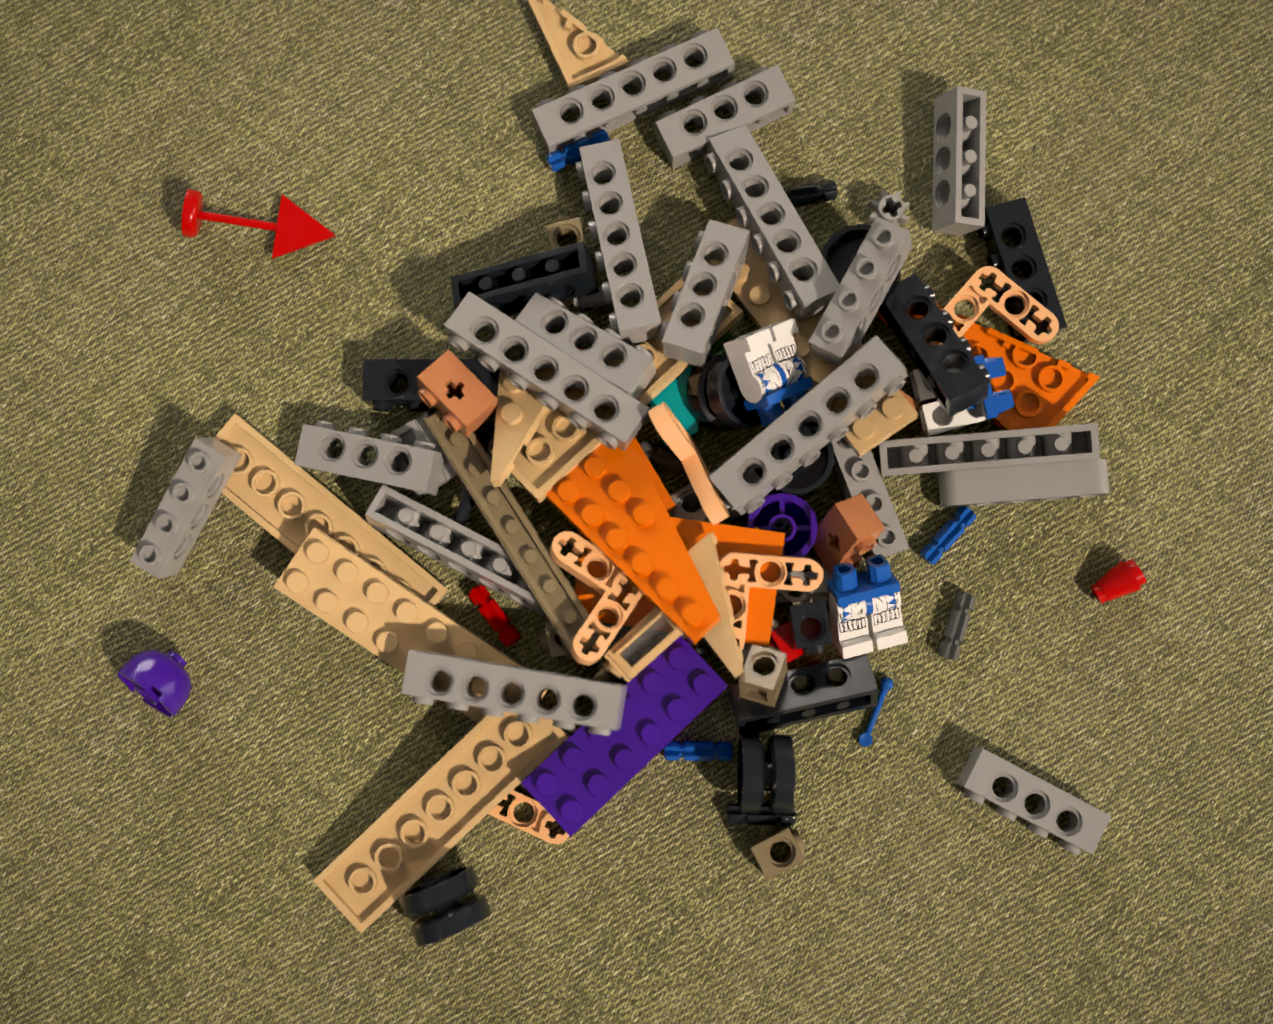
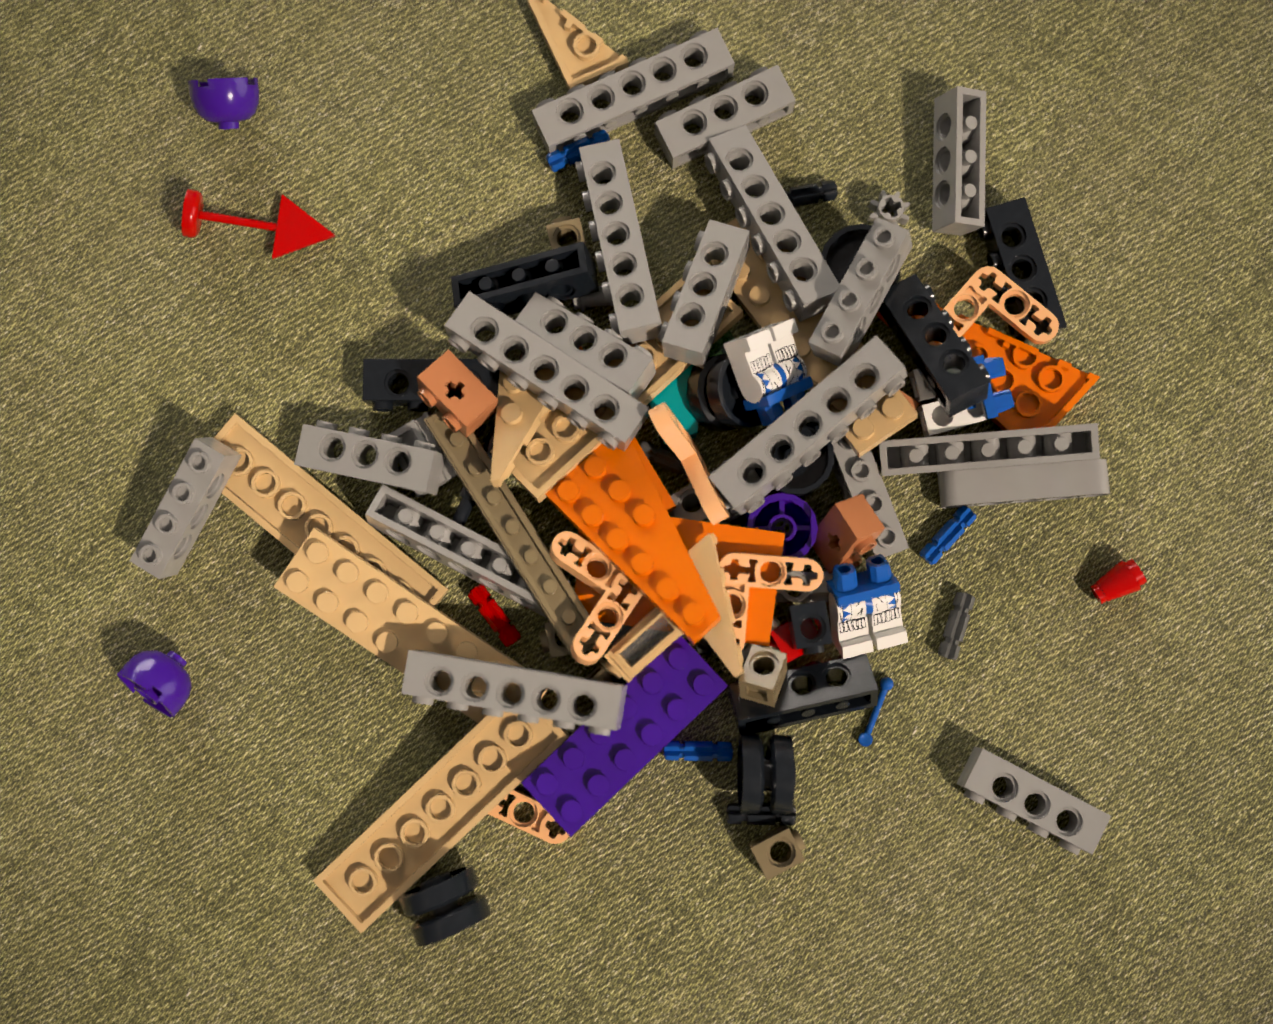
none -> dark purple cylinder [188,77,259,130]

